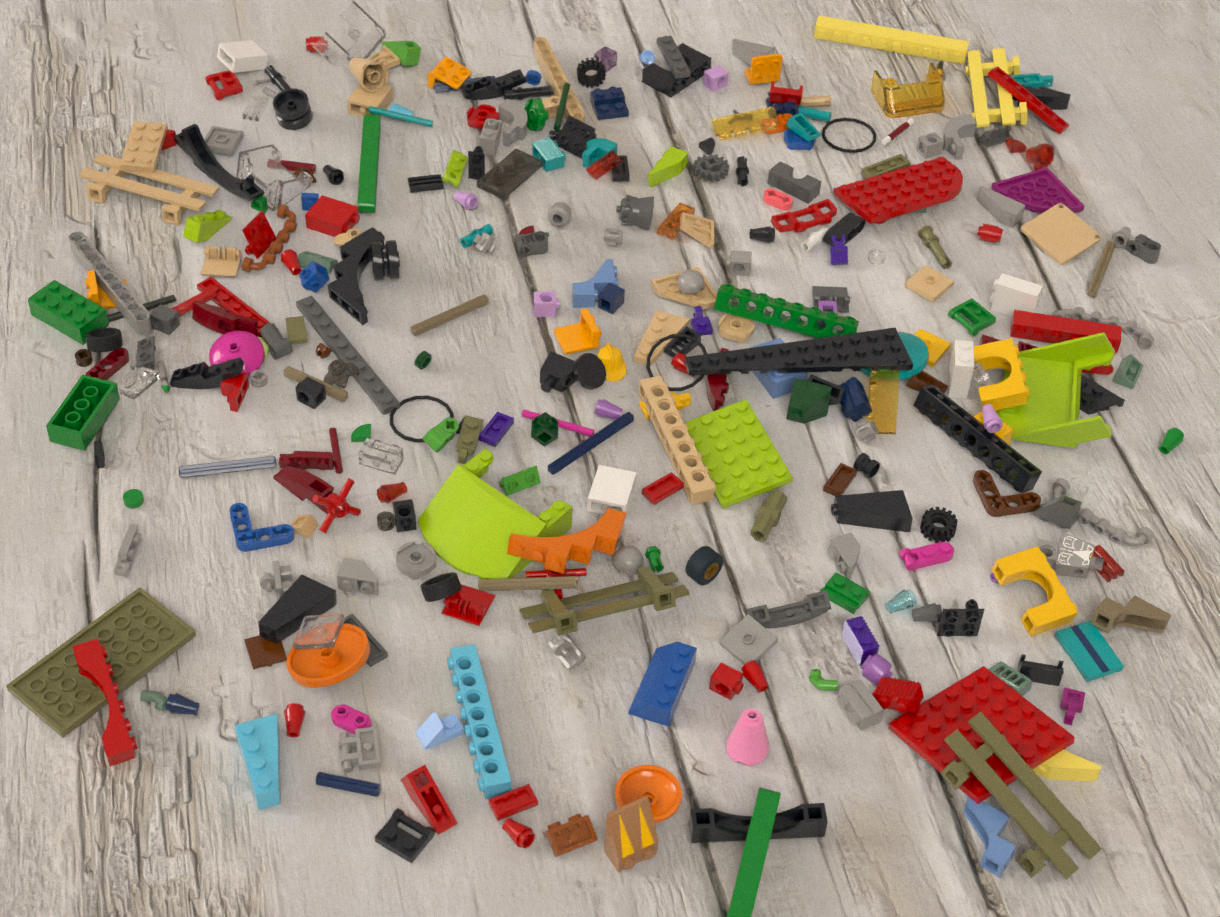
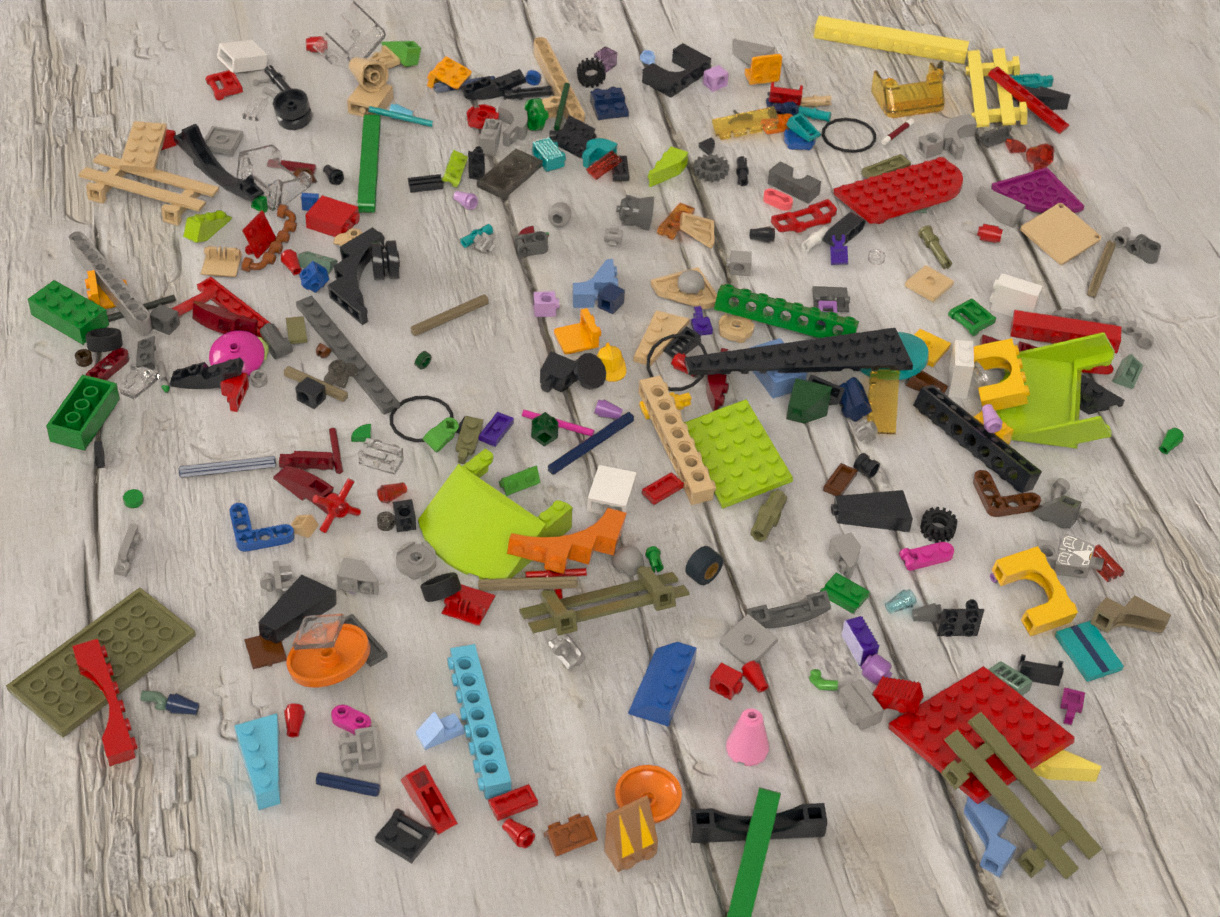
dark grey plate [656,36,691,79] -> none

